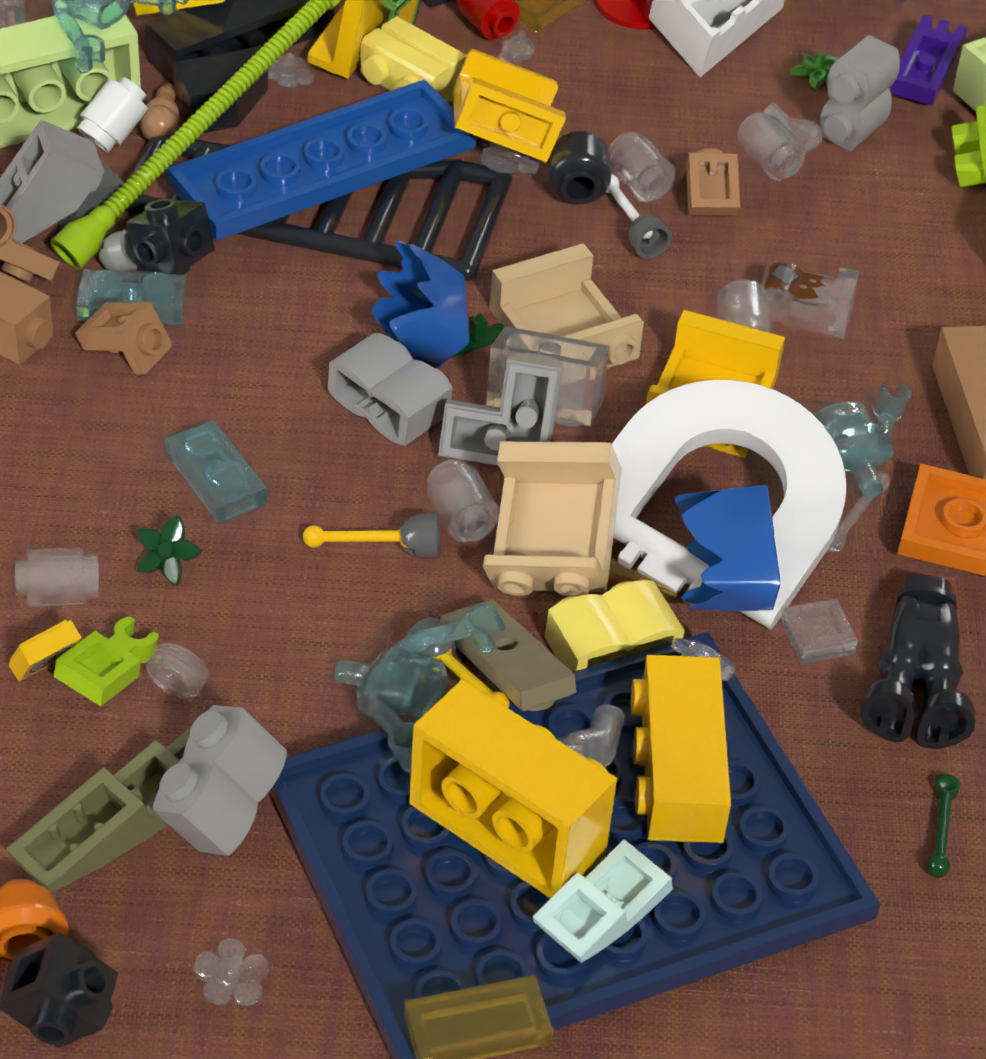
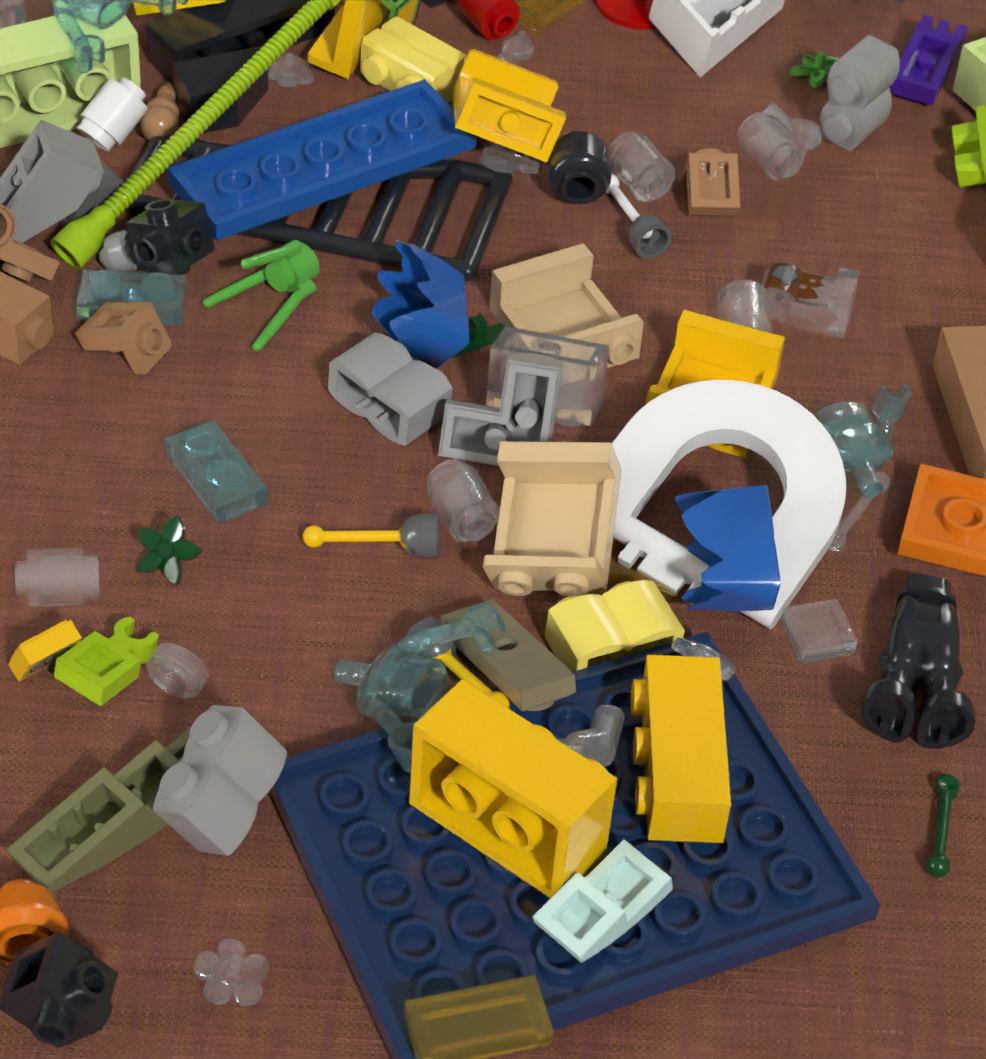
none -> bright green plant [202,239,319,352]

